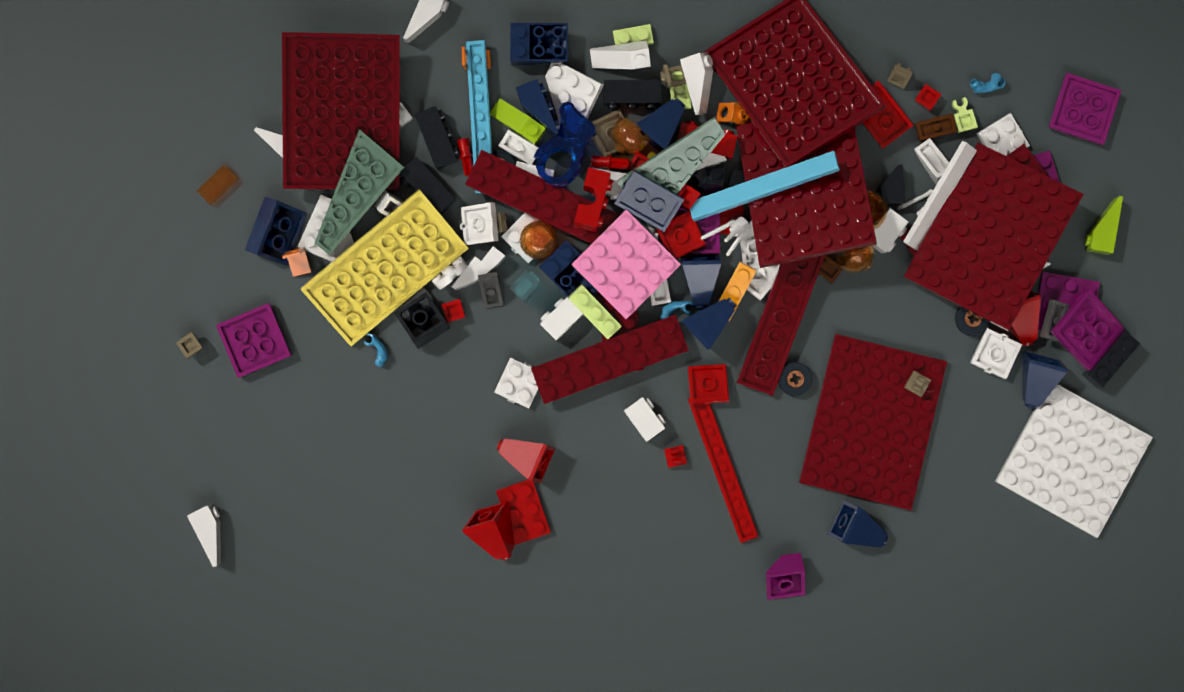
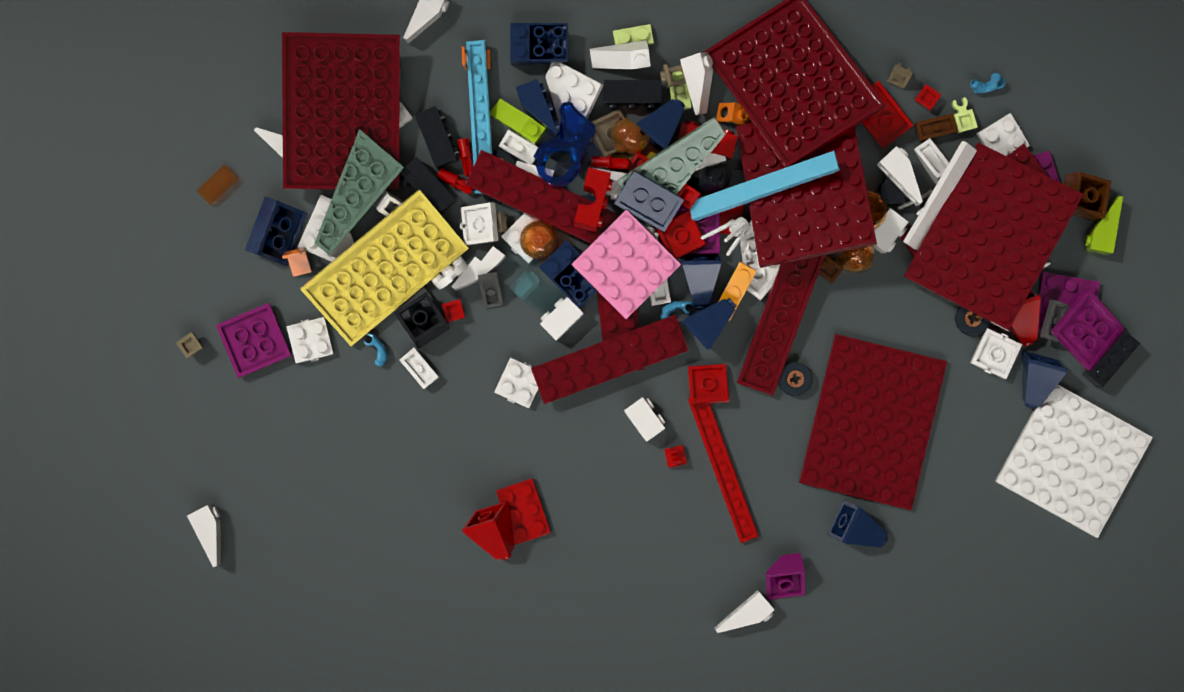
slope [497,439,556,483] -> none
yellowish green plate [568,284,622,339] -> none
dark tan tile [904,371,931,397] -> none
magenta plate [1048,73,1122,146] -> none
none -> white plate [286,317,334,364]
none -> white plate [400,348,439,389]
none -> red axle [437,167,473,195]
none -> white slope [714,590,774,633]
none -> white slope [877,146,923,206]
none -> reddish brown brick [1064,171,1111,221]

